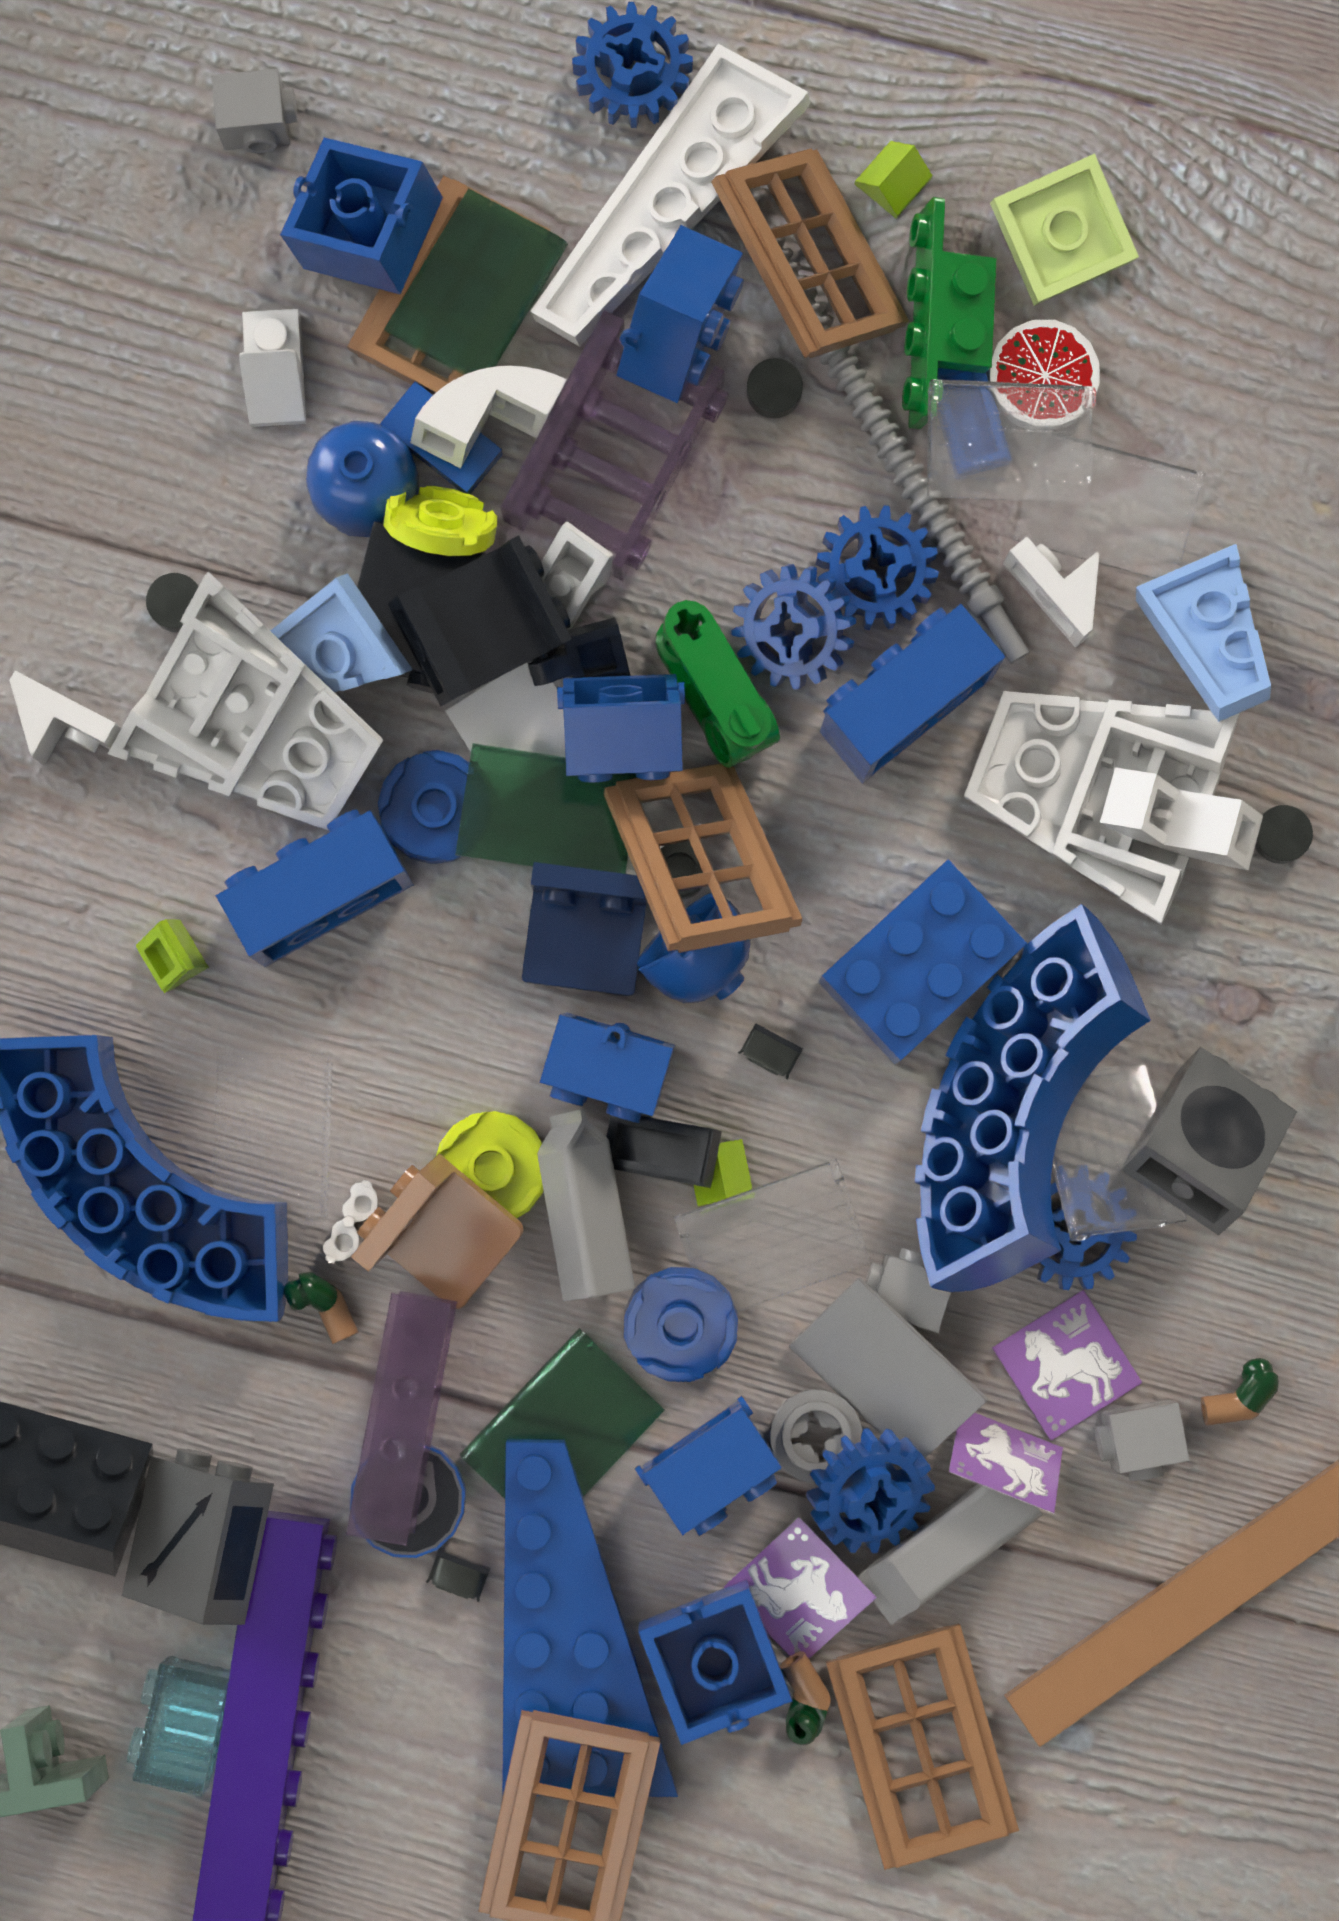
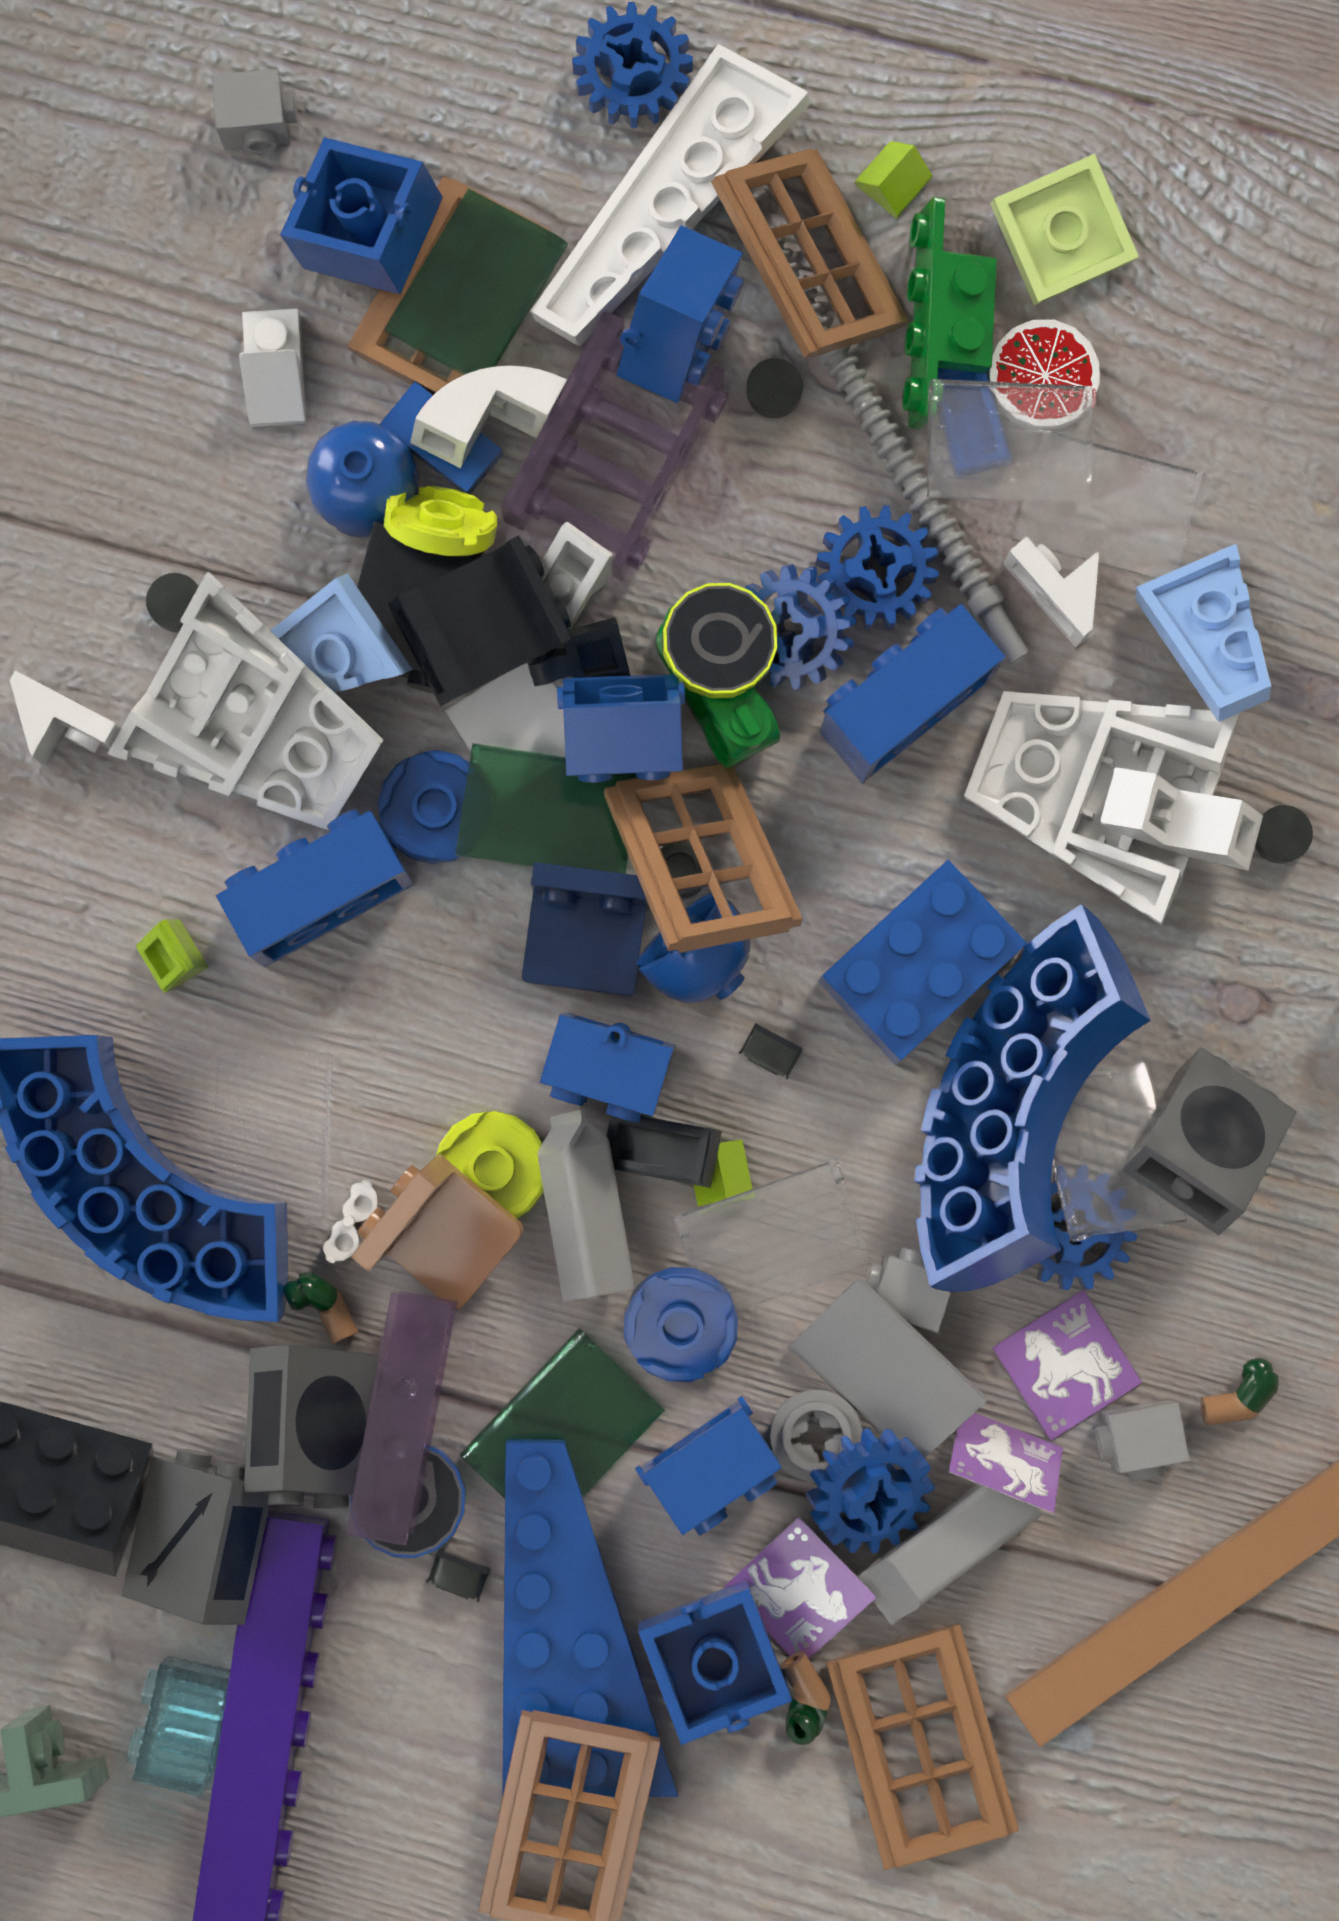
none -> brick [244,1345,378,1509]
none -> black tile [663,583,777,698]

